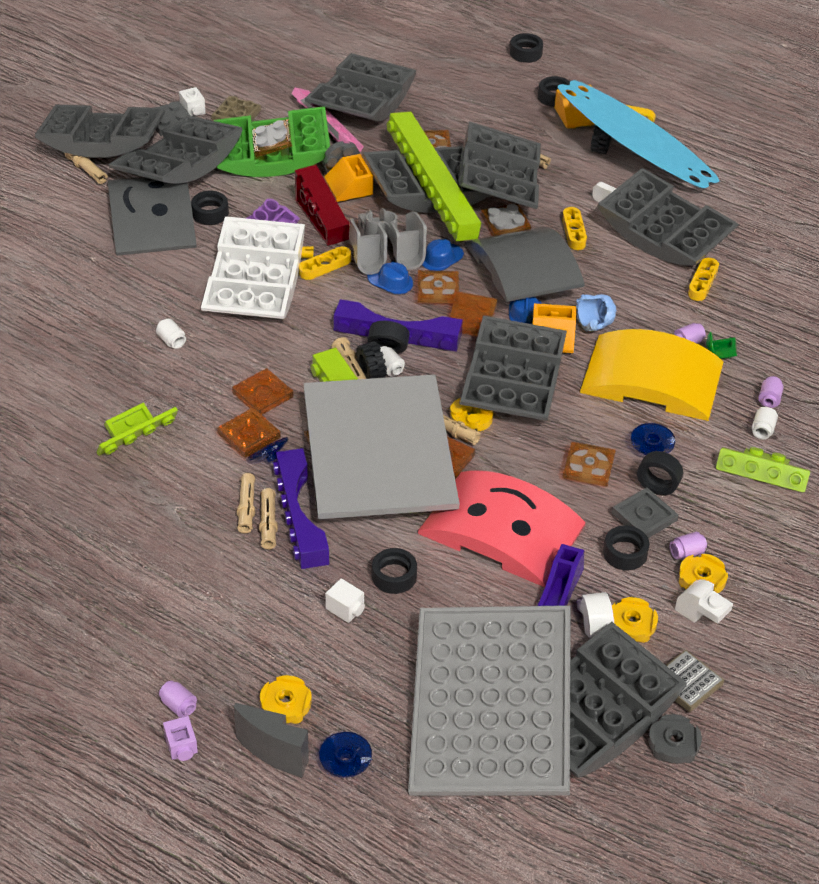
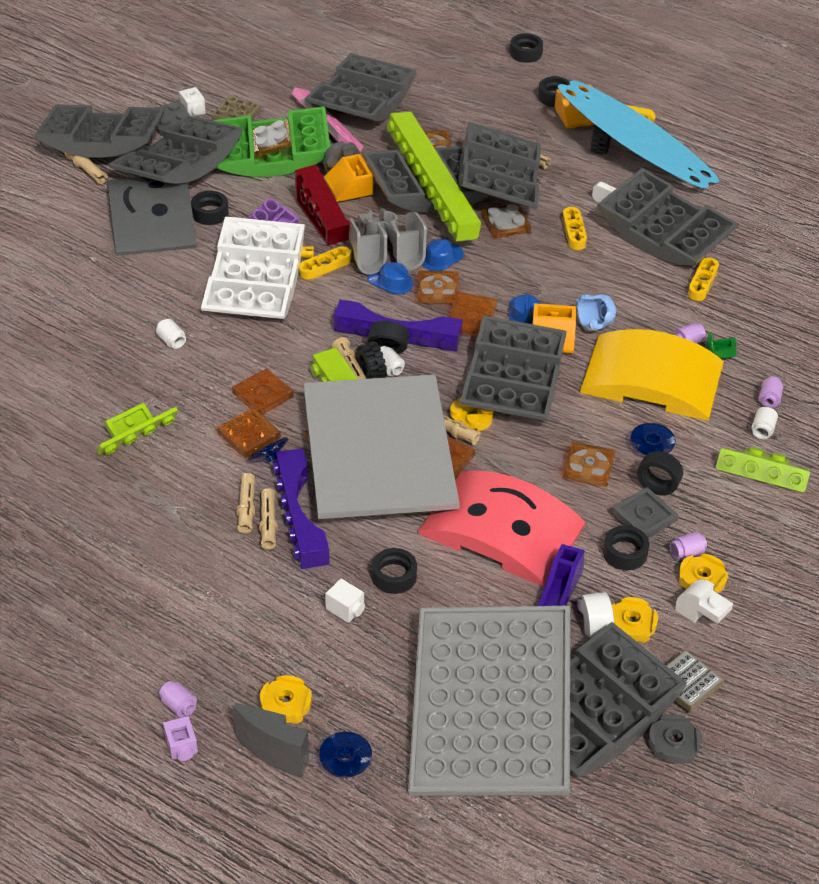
dark grey slope [465,227,585,302] -> none

